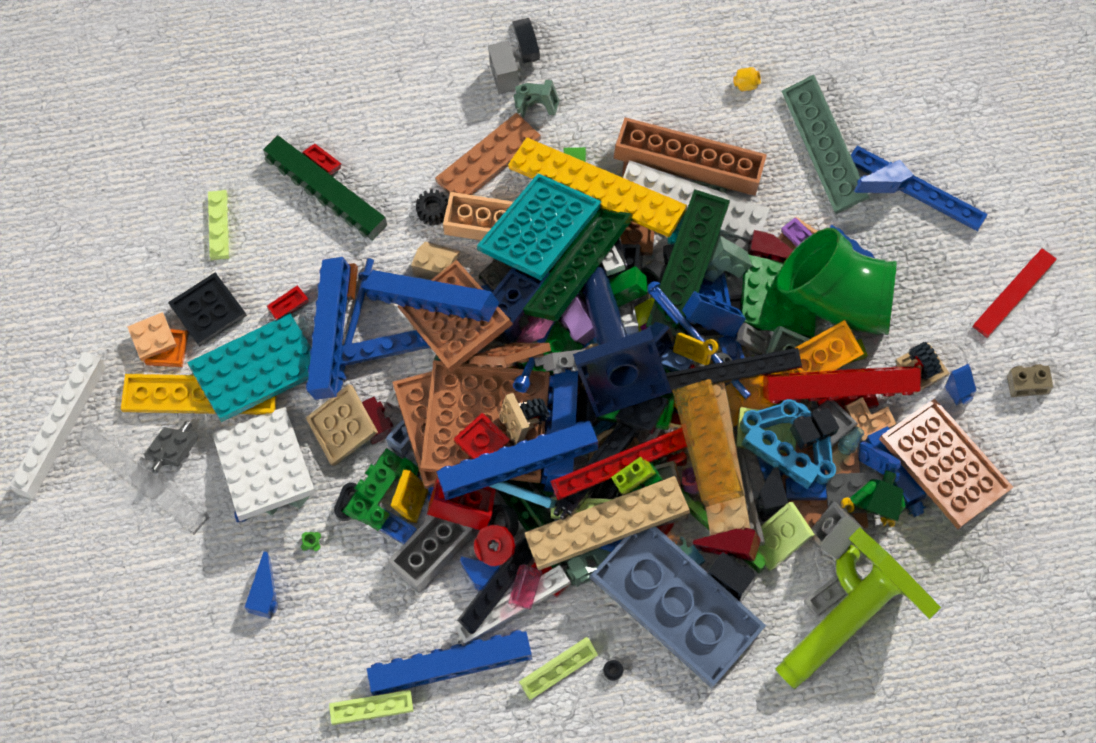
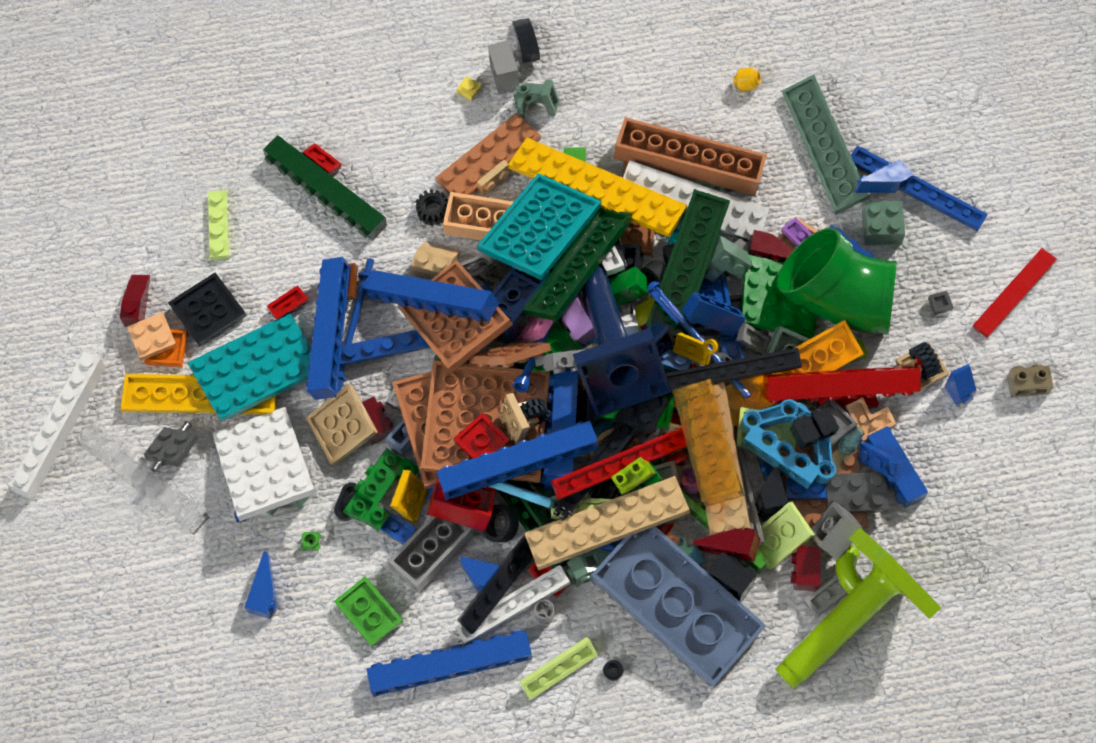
yellowish green plate [329,690,414,725] -> none
red plate [474,525,515,566] -> none
clear pink slope [508,564,542,610] -> none
dark green torso [840,470,905,527] -> none
plate [879,399,1014,529] -> none
blue plate [907,501,927,517] -> none
none -> dark red slope [120,274,151,327]
none -> bright green plate [334,576,403,648]
none -> light yellow plate [457,76,482,101]
none -> light grey plate [460,255,493,279]
none -> tan plate [477,160,510,195]
none -> light grey wheel [534,599,555,624]
none -> dark red brick [790,546,821,592]
none -> sand green brick [862,201,905,245]
none -> dark grey plate [928,291,953,315]

